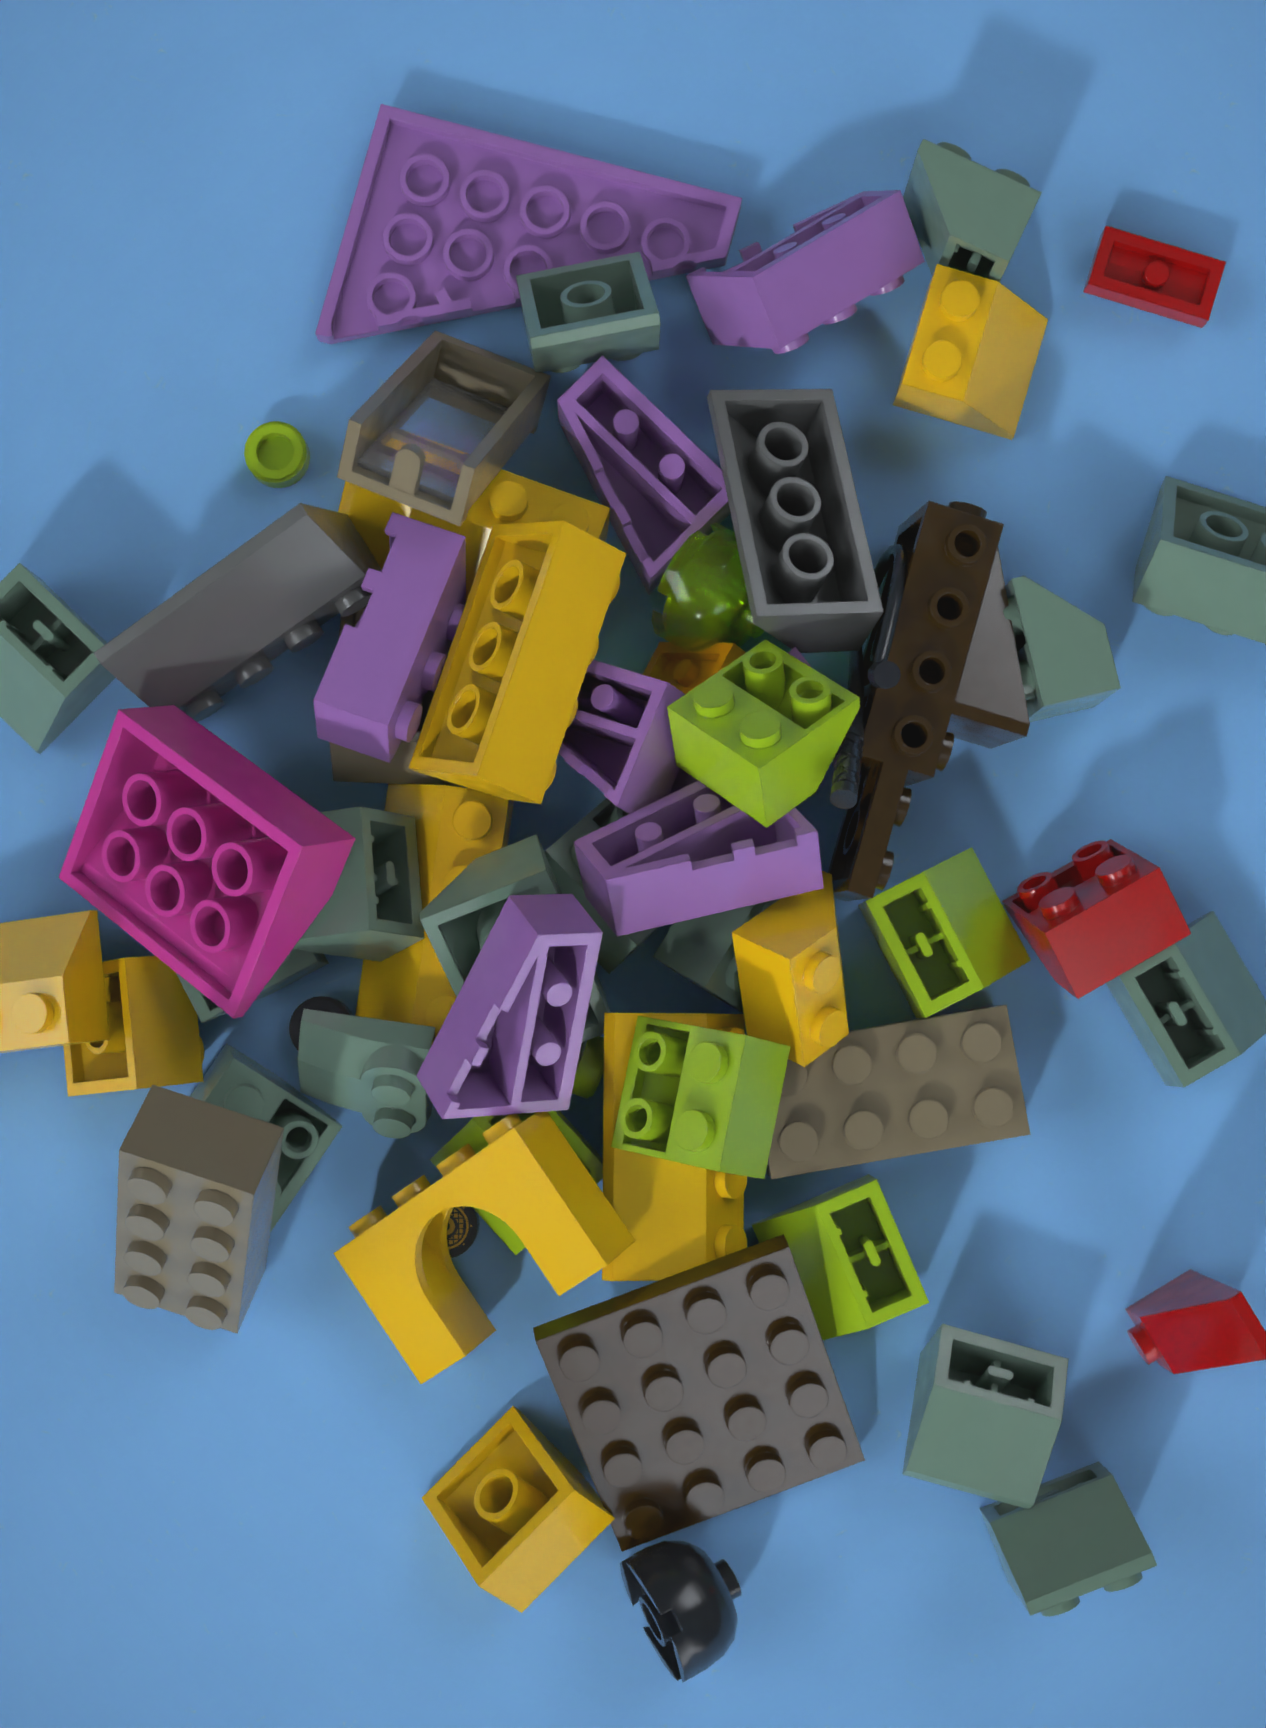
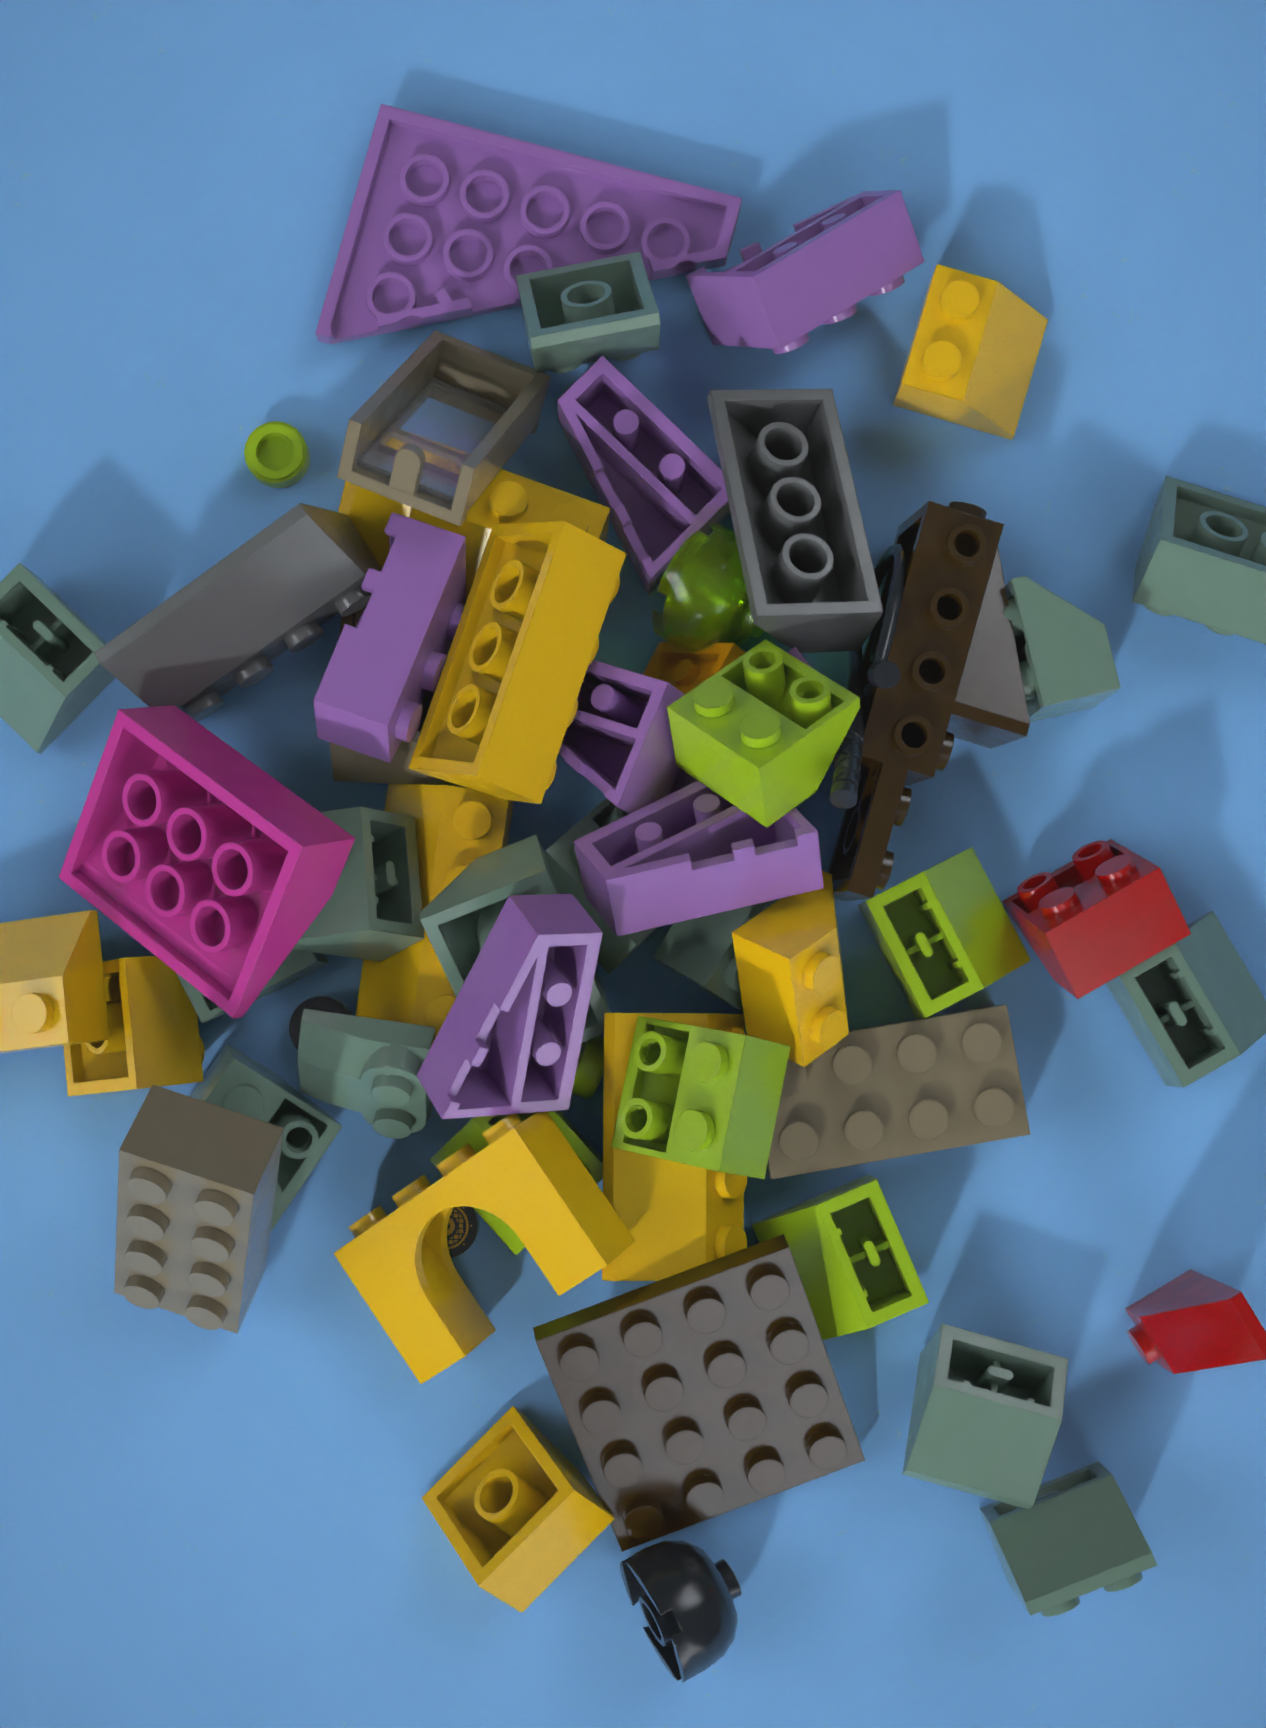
sand green slope [903,139,1042,282] -> none
red plate [1083,226,1226,328] -> none

